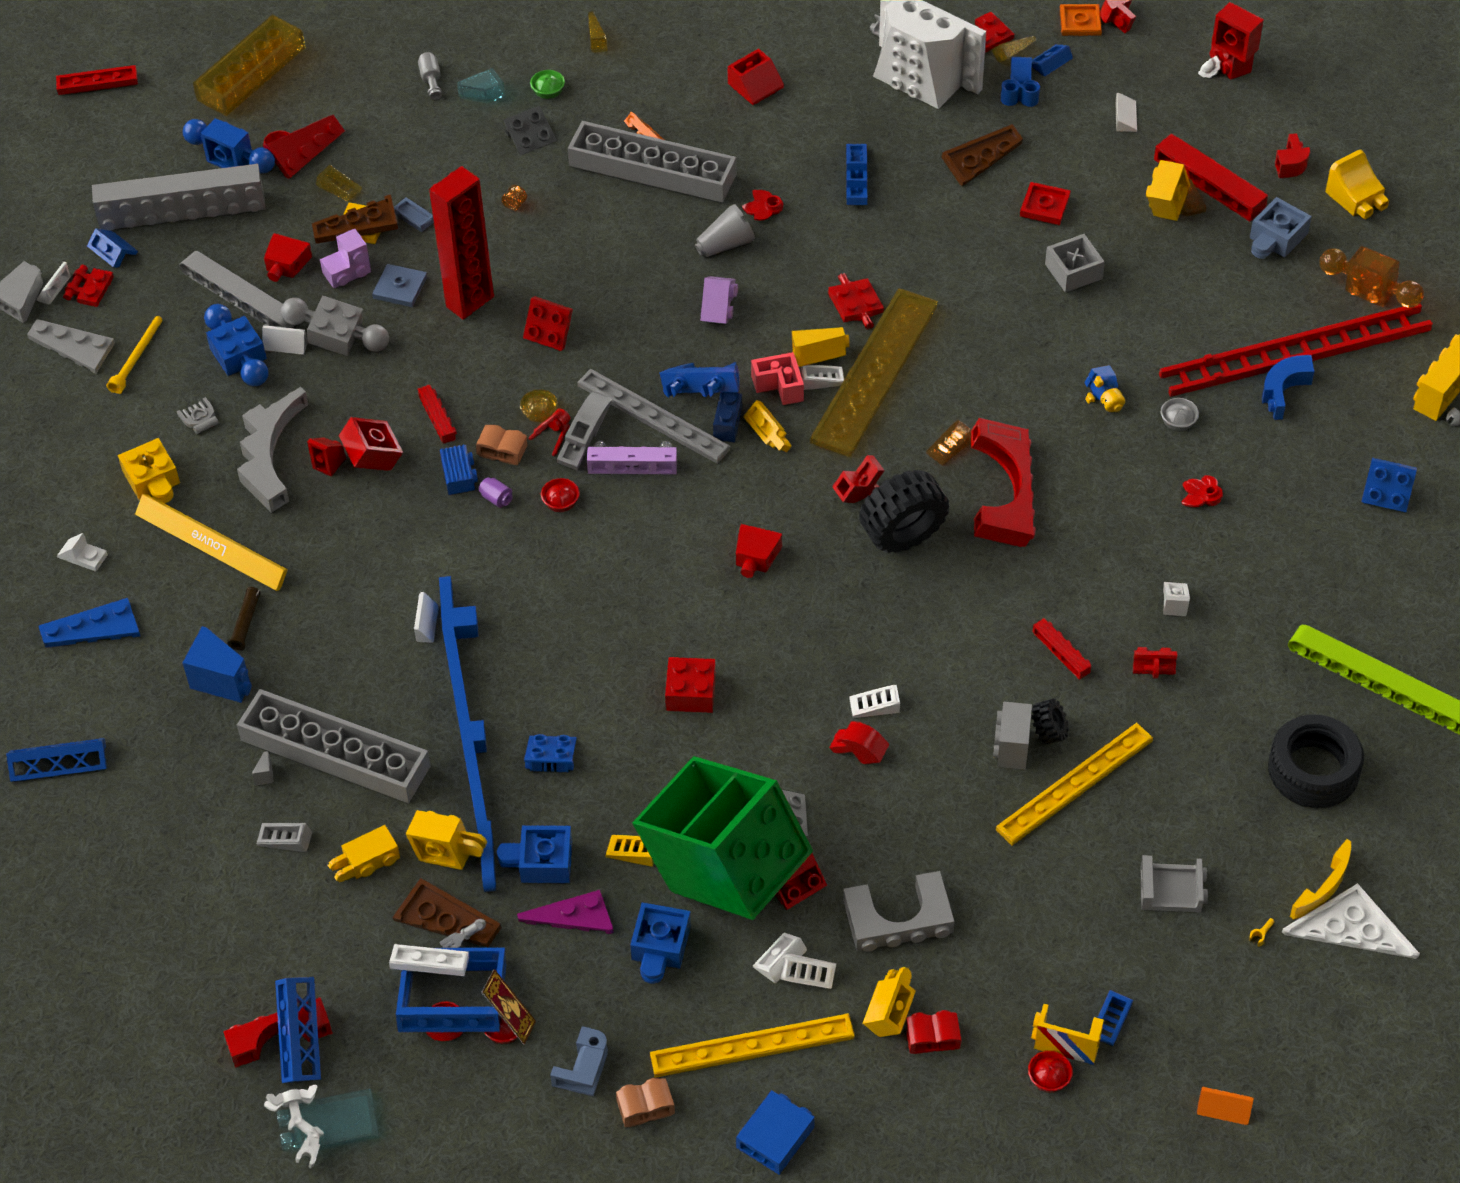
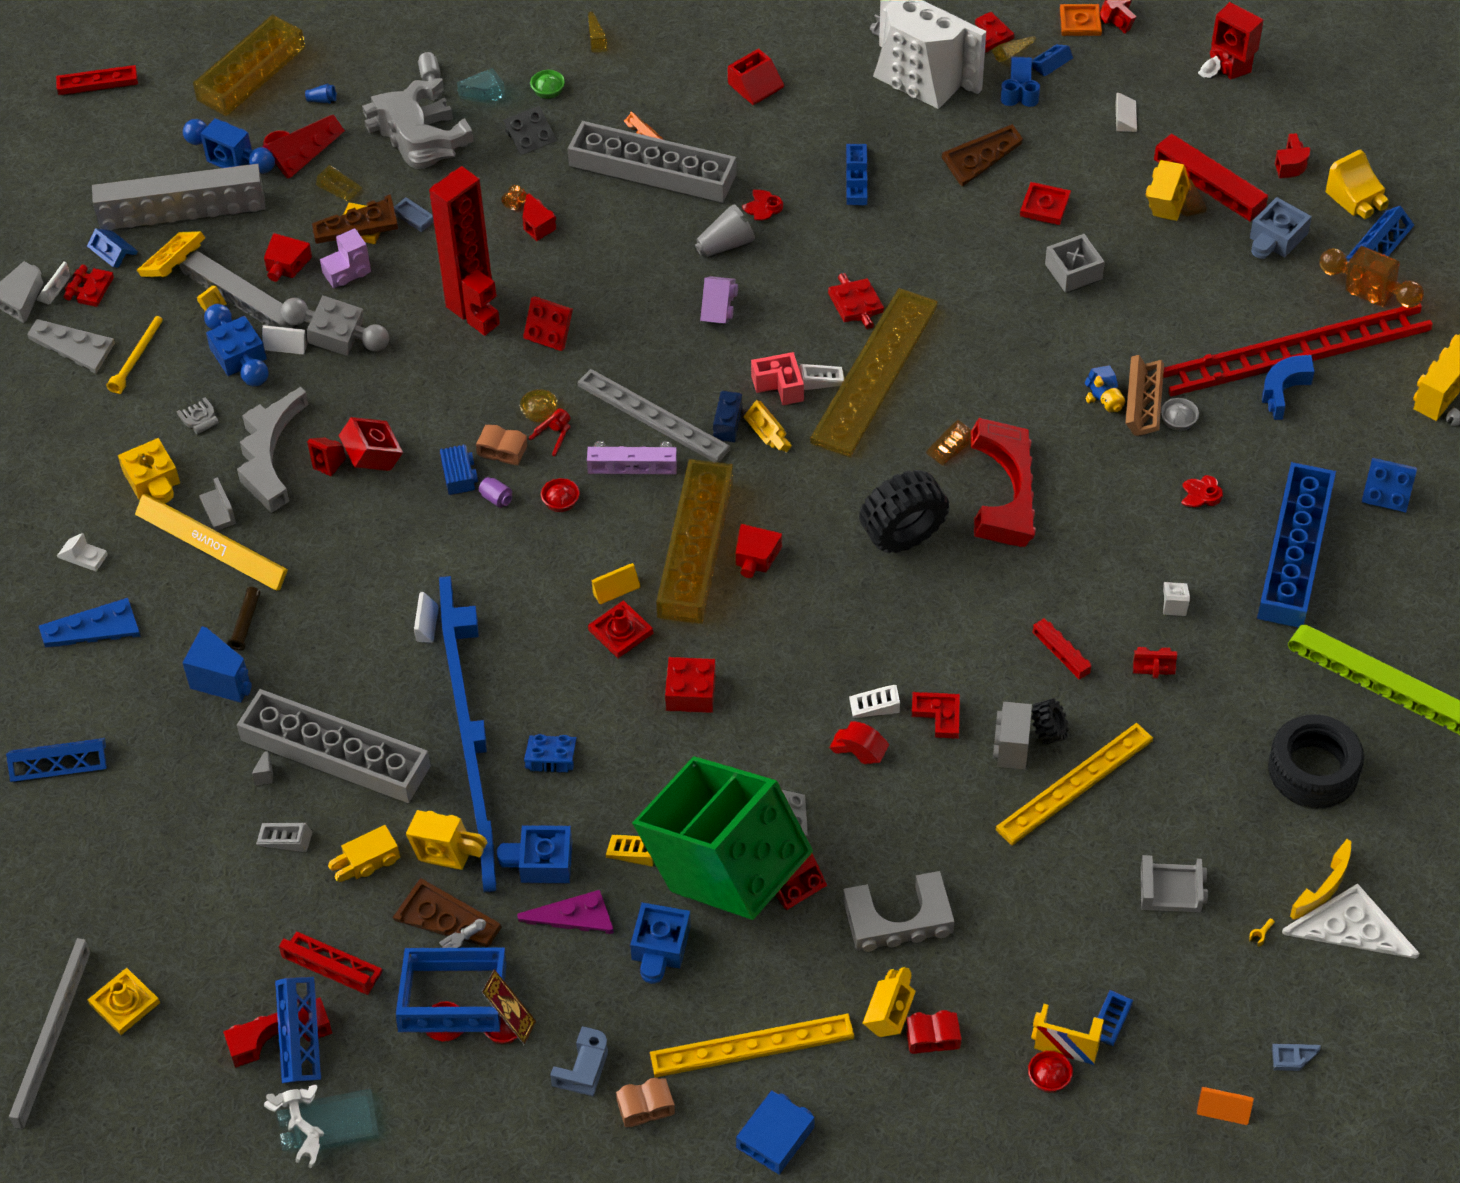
sand blue plate [372,264,427,307] -> none
white tile [389,944,469,976] -> none
red piece [418,385,457,444] -> none
light grey slope [557,392,612,471] -> none
blue hose [659,362,740,398] -> none
white slope [753,933,807,983] -> none
white slope [781,953,836,989] -> none
yellow slope [792,327,849,367] -> none
red brick [832,455,885,503] -> none
none -> light grey tile [9,938,91,1129]
none -> yellow plate [88,968,160,1035]
none -> yellow plate [137,231,205,277]
none -> yellow tile [197,286,227,311]
none -> light grey panel [199,477,236,531]
none -> red fence [279,931,383,995]
none -> blue cone [305,83,336,104]
none -> light grey piece [362,78,474,169]
none -> red arch [461,269,500,336]
none -> red slope [522,193,556,241]
none -> red plate [588,600,653,658]
none -> yellow slope [592,563,640,604]
none -> clear yellow brick [656,459,733,624]
none -> red plate [912,692,960,739]
none -> medium nougat fence [1126,355,1164,436]
none -> blue brick [1257,462,1336,628]
none -> sand blue tile [1272,1044,1321,1071]
none -> blue fence [1344,206,1414,276]

